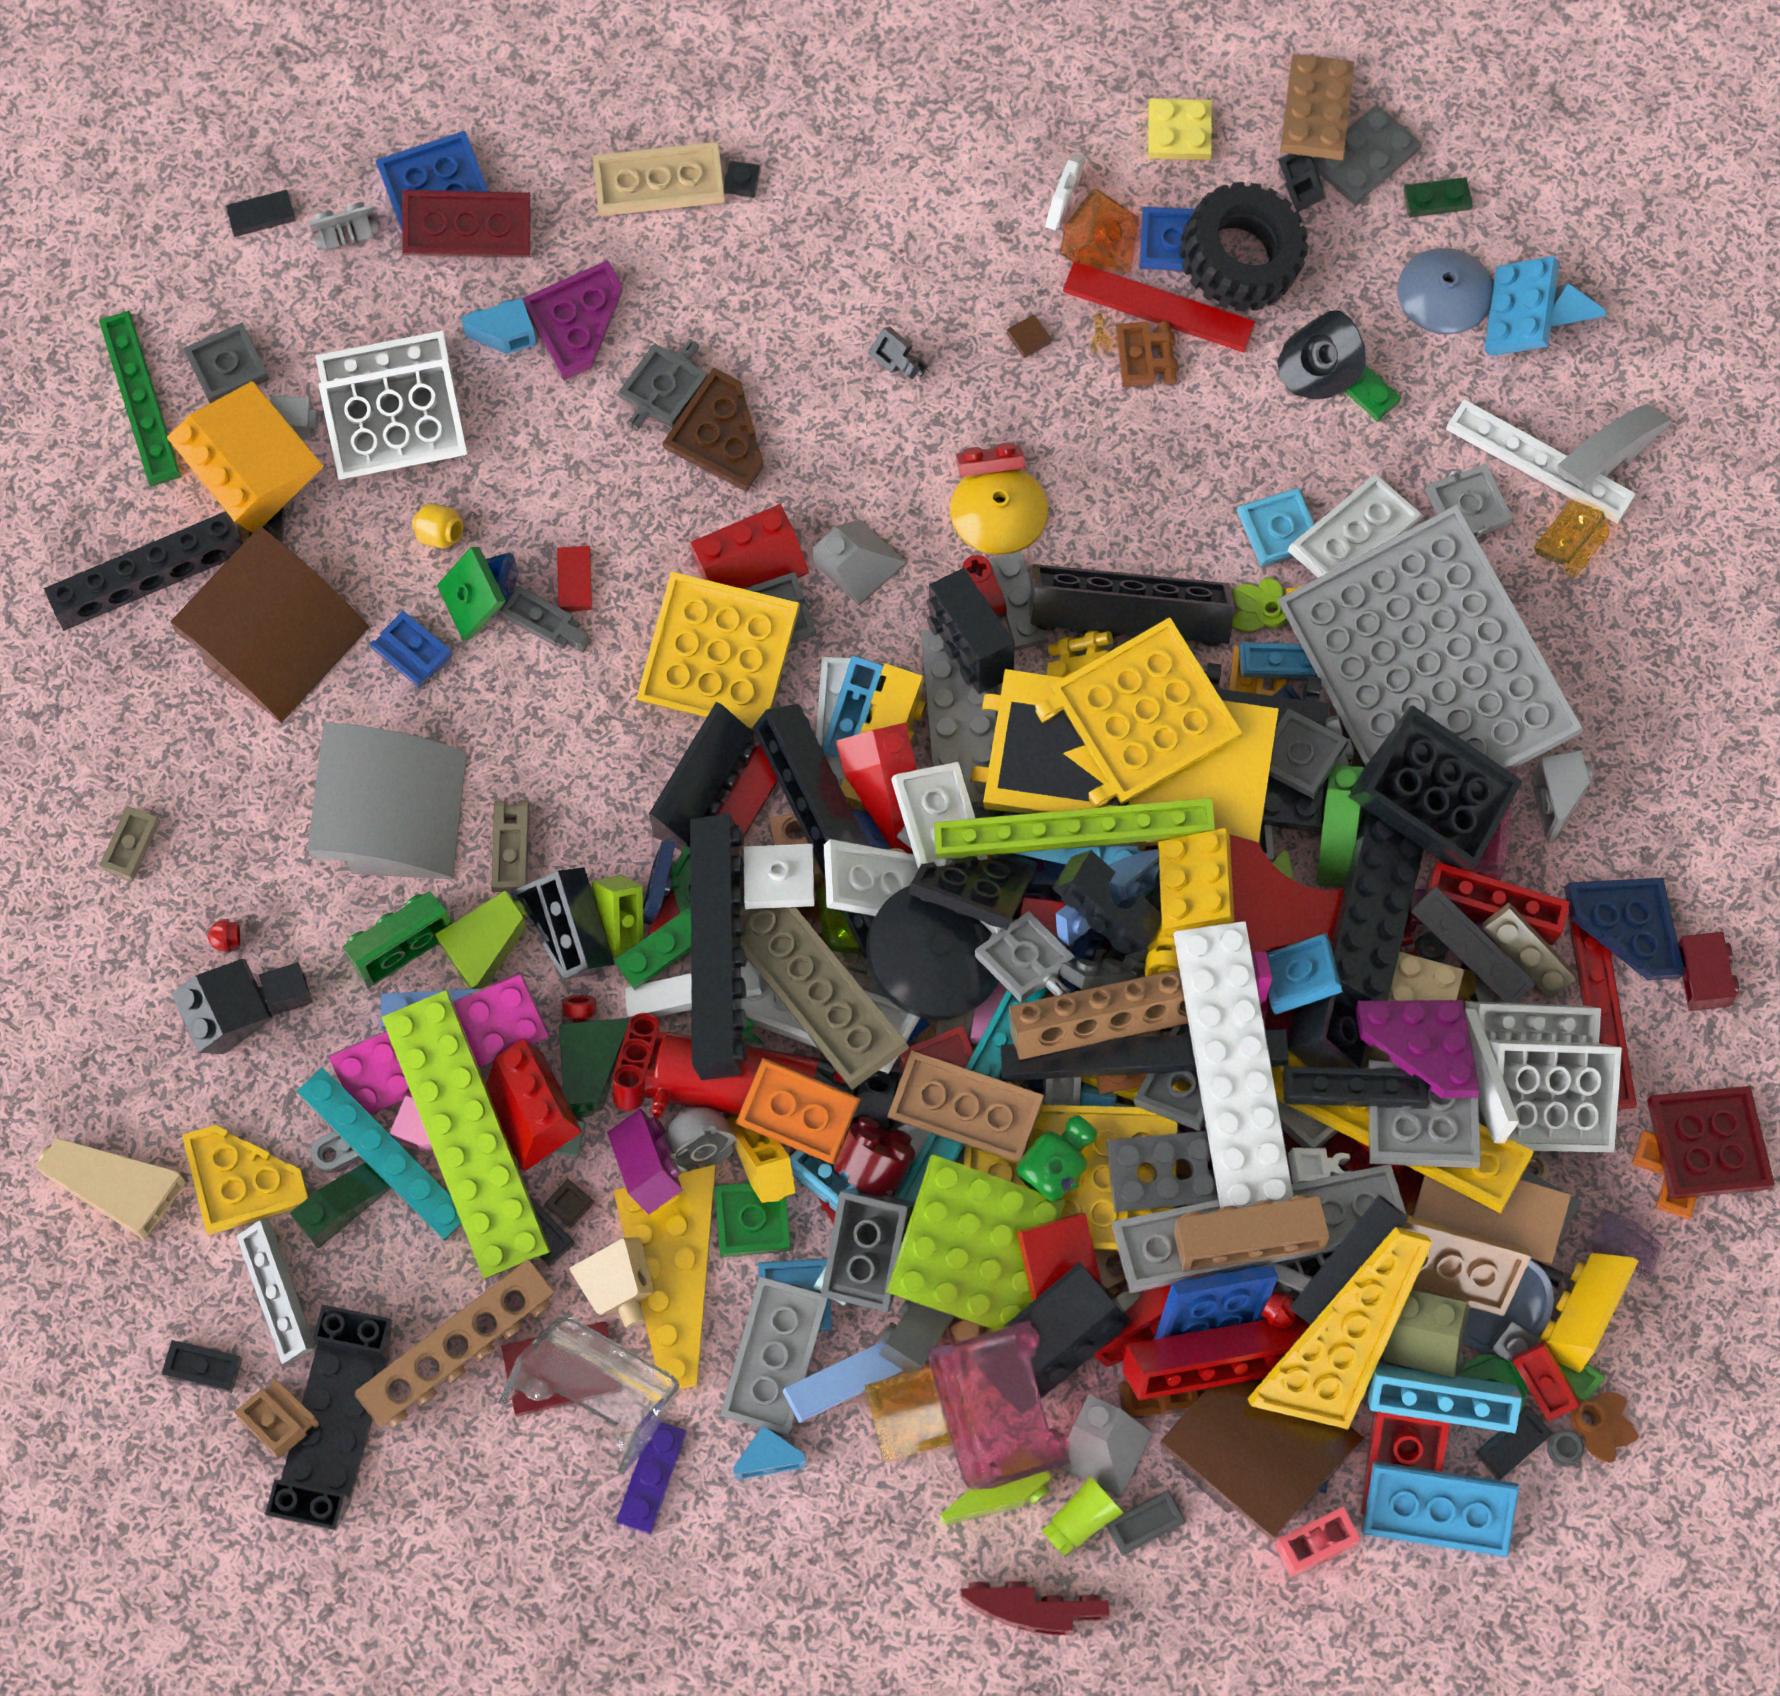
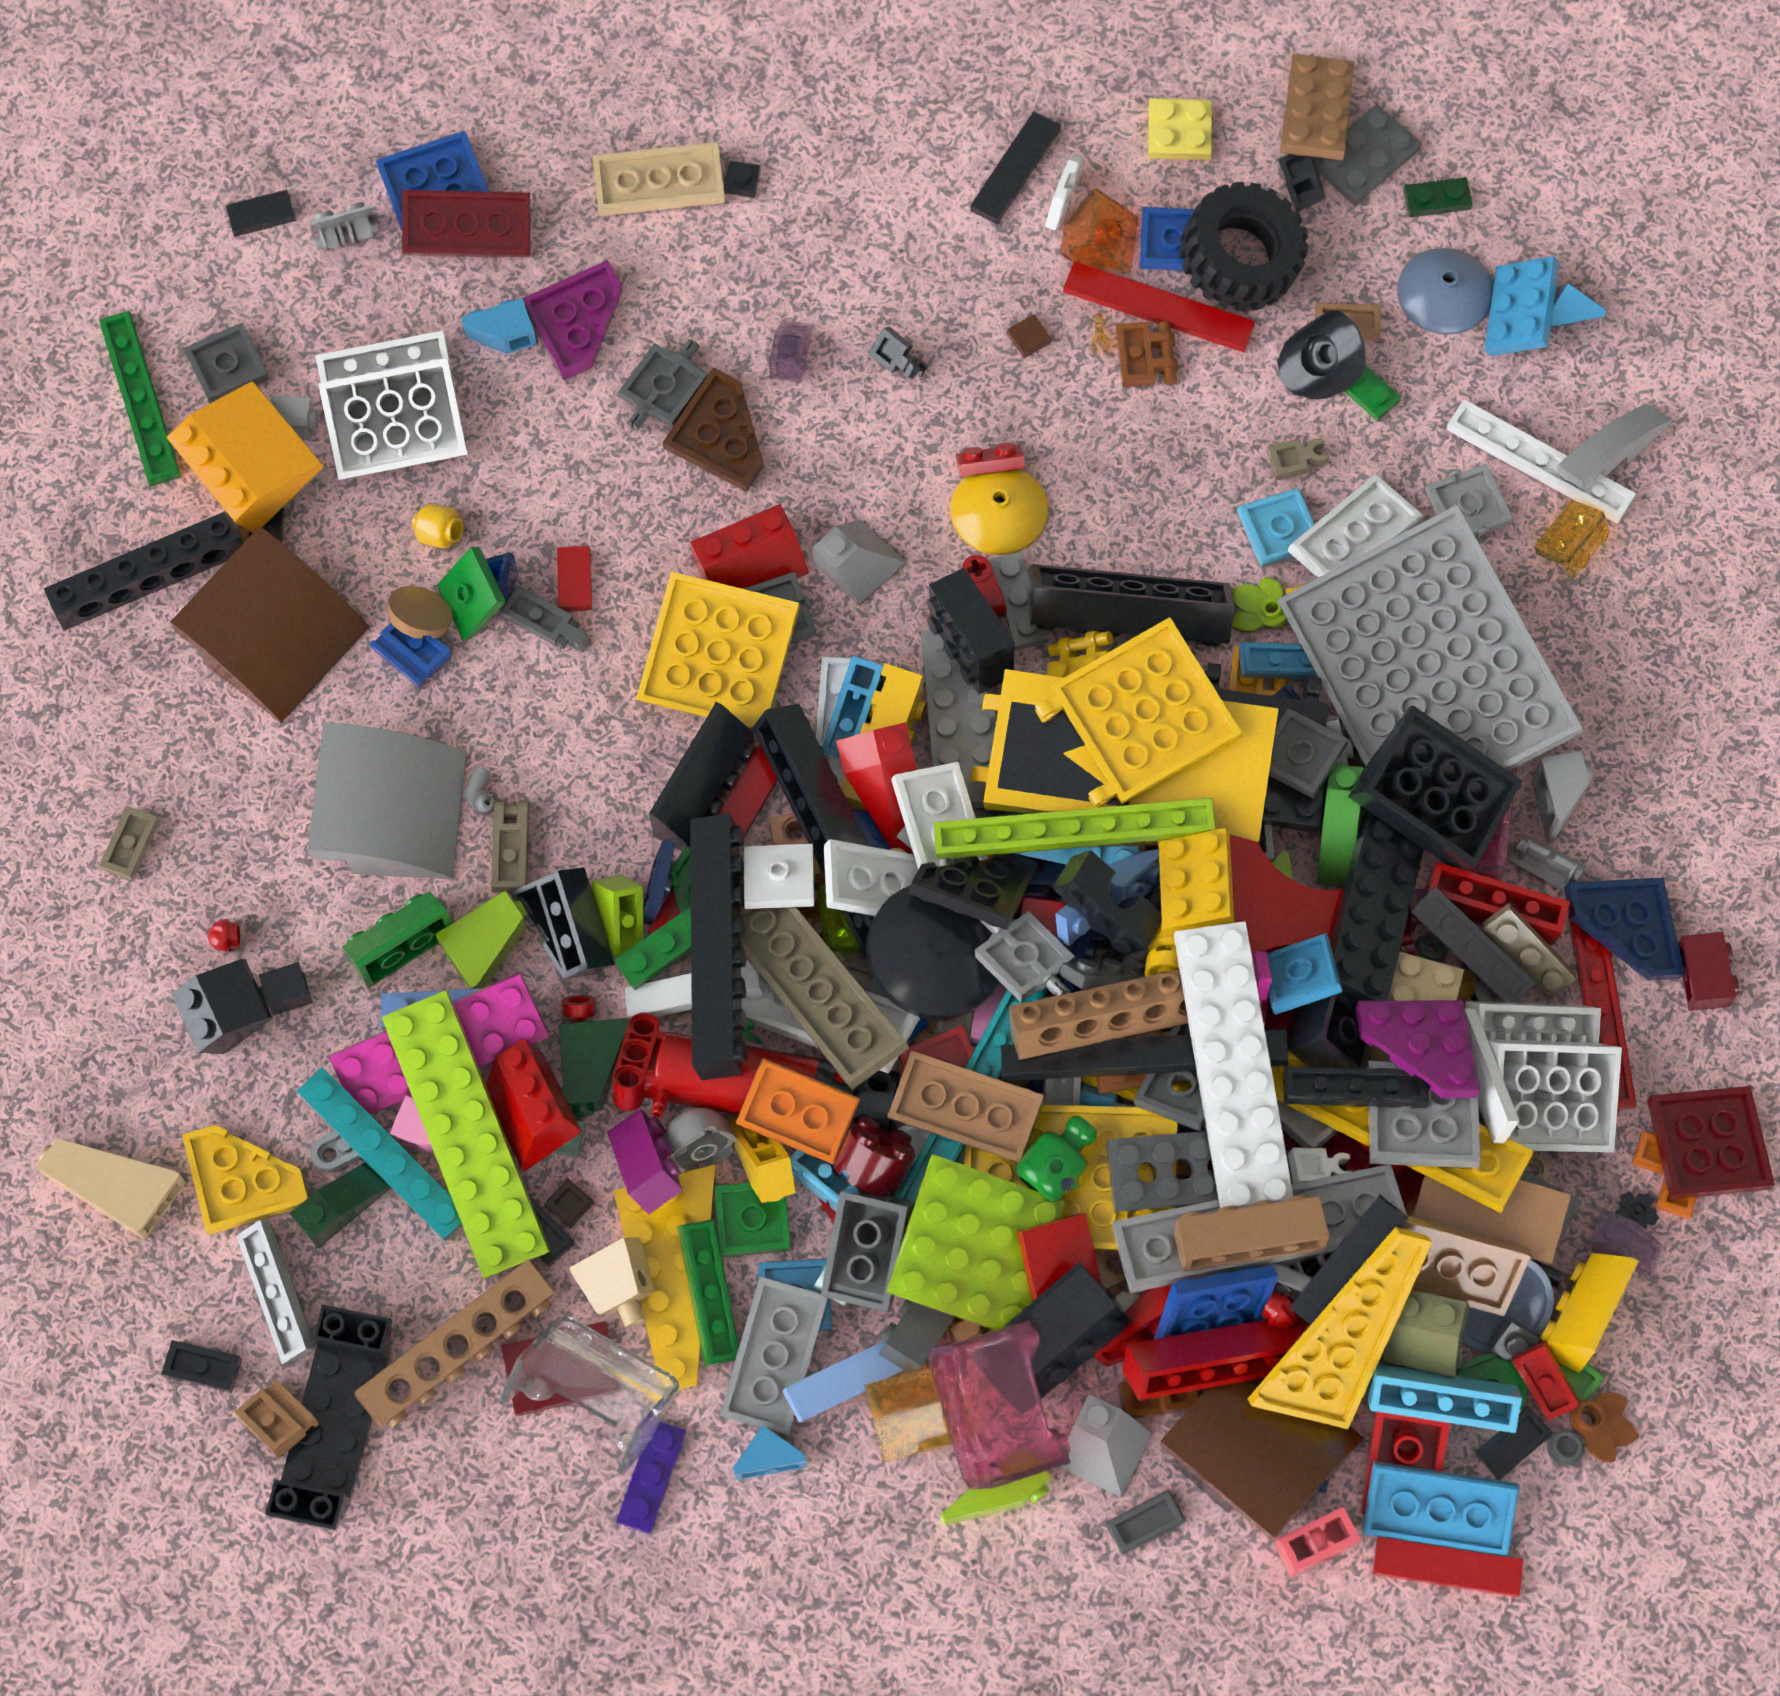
dark red slope [961,1581,1109,1636] -> none
lime plant [1041,1475,1124,1557] -> none
none -> medium nougat tile [386,586,453,639]
none -> light grey arm [464,767,494,815]
none -> green tile [677,1220,739,1367]
none -> clear purple slope [769,320,814,383]
none -> black tile [970,111,1061,225]
none -> dark tan plate [1267,438,1329,481]
none -> medium nougat plate [1315,302,1381,340]
none -> red tile [1372,1537,1524,1598]
none -> light grey hinge [1509,834,1586,892]
none -> black plant [1615,1191,1659,1234]

